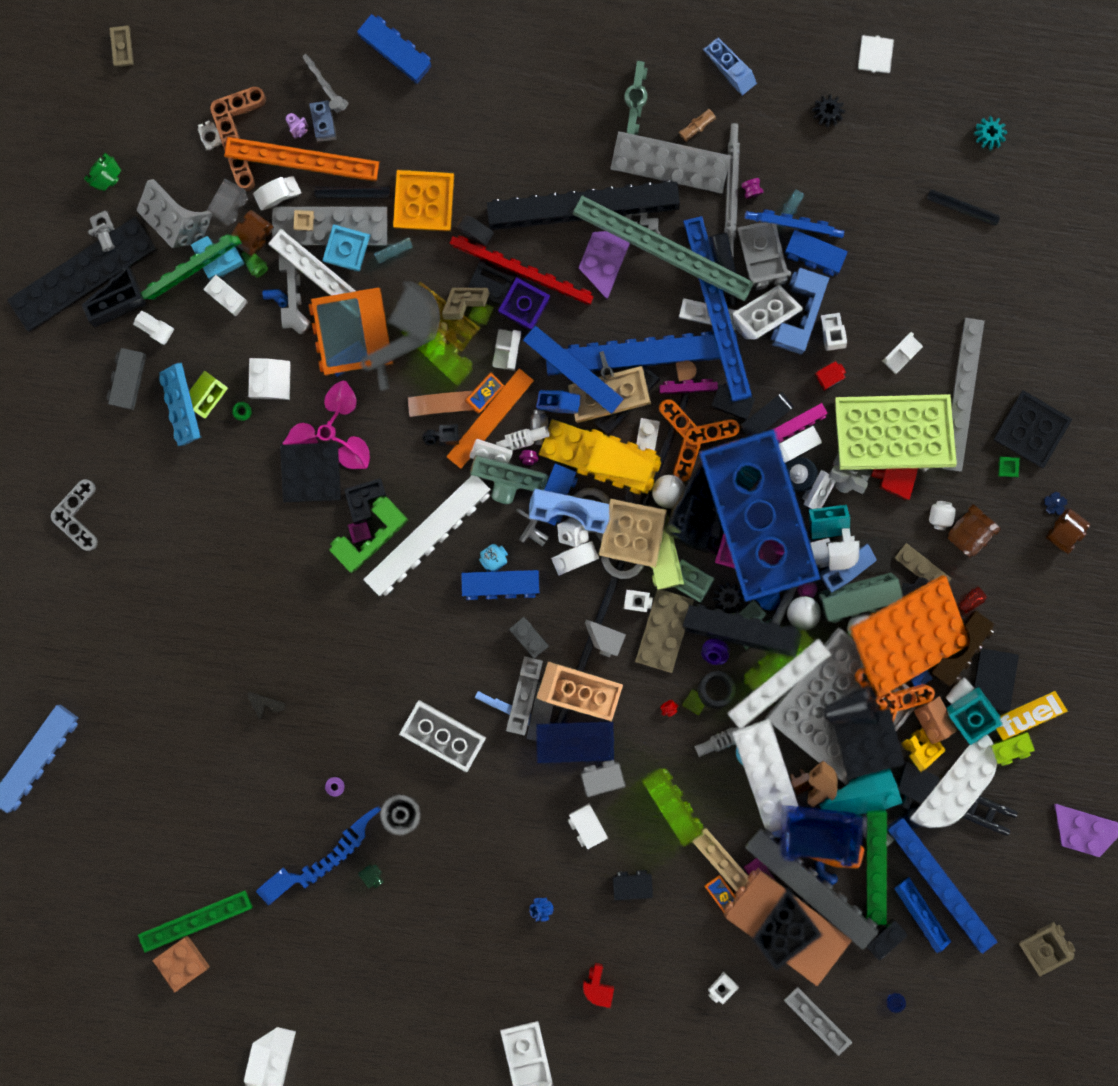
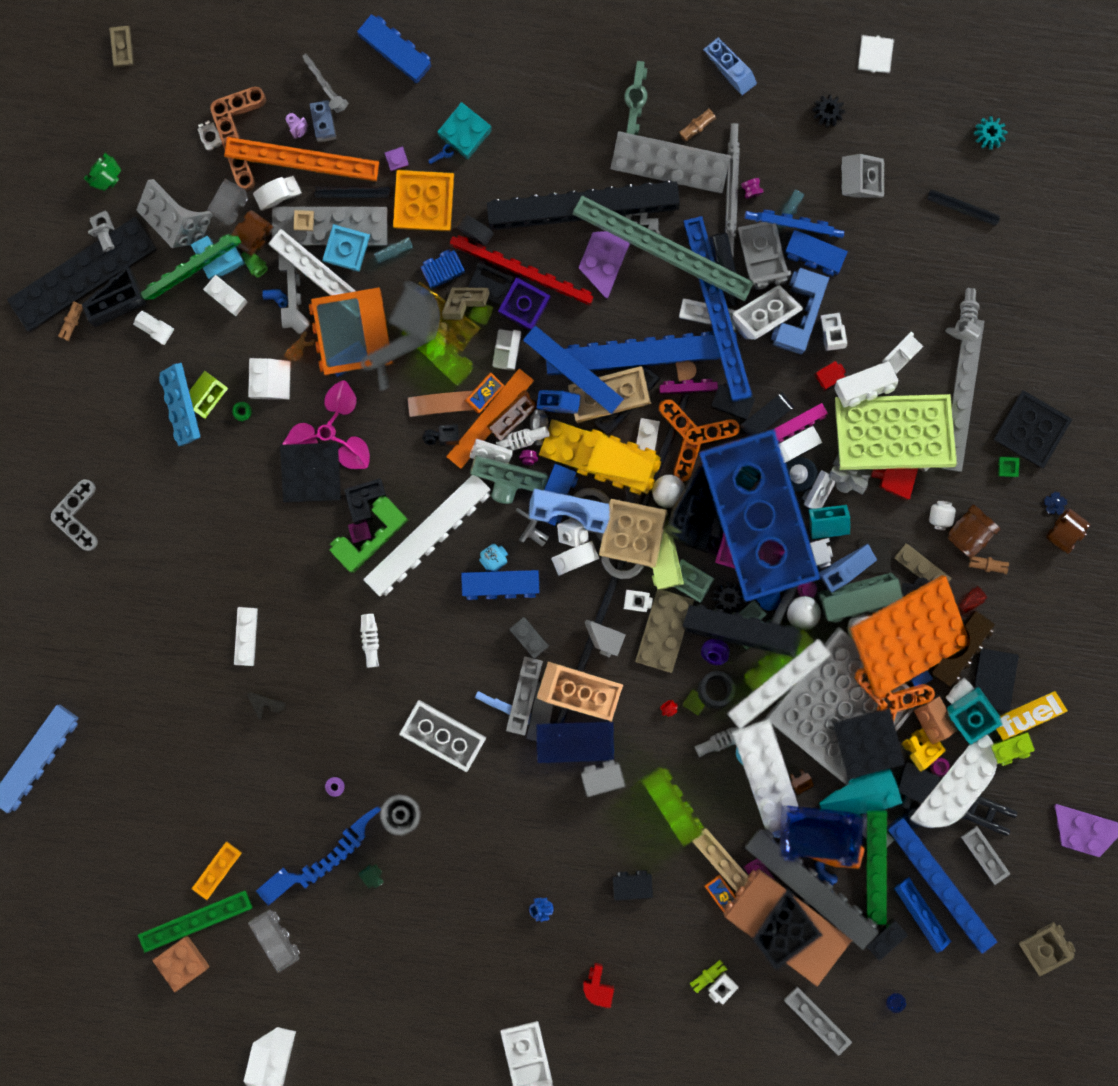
dark grey brick [107,348,146,411] -> none
white brick [568,803,608,849] -> none
dark grey hand [599,351,614,379] -> none
medium nougat brick [808,761,838,807] -> none
black cone [824,686,880,724] -> none
white brick [828,528,859,570] -> none
none -> medium nougat pin [58,301,83,341]
none -> light orange plate [192,842,242,900]
none -> white plate [234,607,258,666]
none -> clear brick [248,909,300,972]
none -> clear orange plate [284,332,316,362]
none -> white hinge [360,614,379,668]
none -> medium lavender plate [385,147,409,172]
none -> blue brick [420,249,465,290]
none -> blue hand [428,144,454,164]
none -> teal brick [437,102,492,159]
none -> reddish brown plate [487,390,537,441]
none -> lime pin [690,960,727,993]
none -> white brick [834,361,899,408]
none -> light grey slope [841,154,884,197]
none -> magenta plate [930,758,950,777]
none -> light grey piece [945,288,981,342]
none -> light grey plate [961,826,1010,885]
none -> medium nougat pin [968,556,1009,574]

